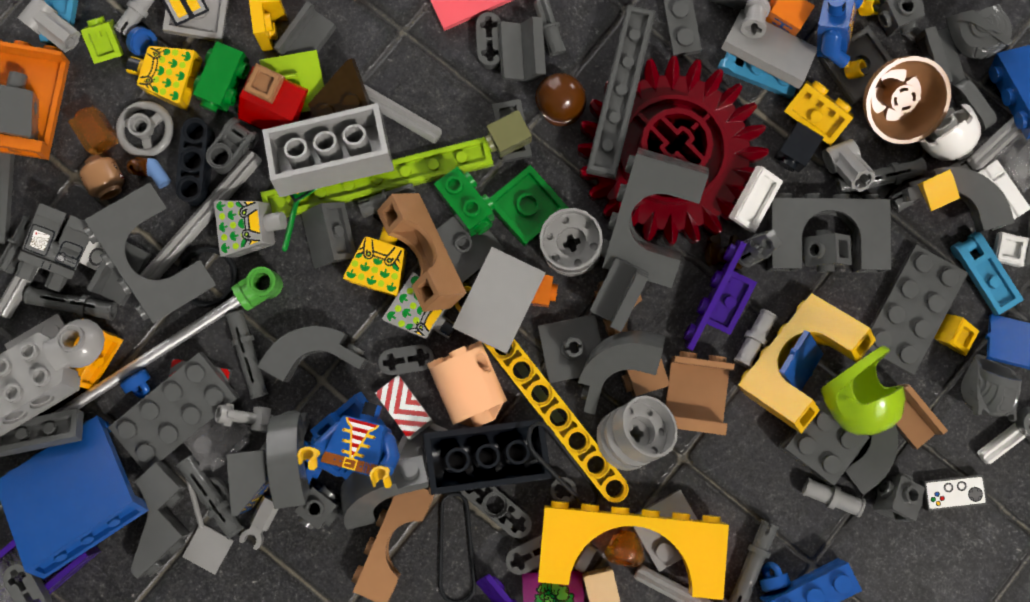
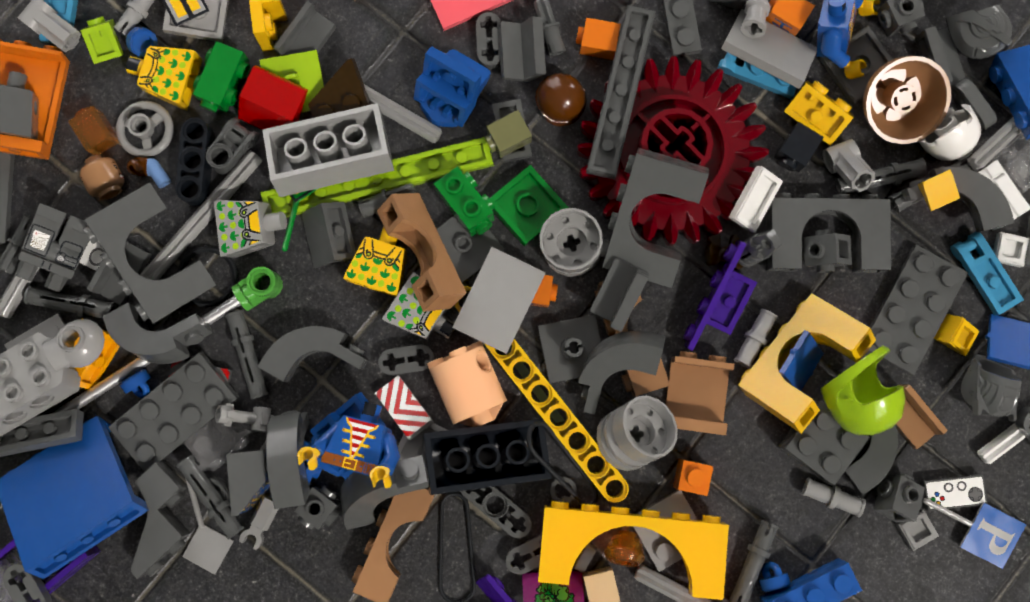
medium nougat tile [244,63,285,104] -> none
none -> dark grey arch [102,303,213,364]
none -> blue piece [414,46,491,128]
none -> orange brick [576,17,621,60]
none -> orange brick [673,458,714,496]
none -> light grey tile [895,509,939,551]
none -> piece [922,498,1027,569]

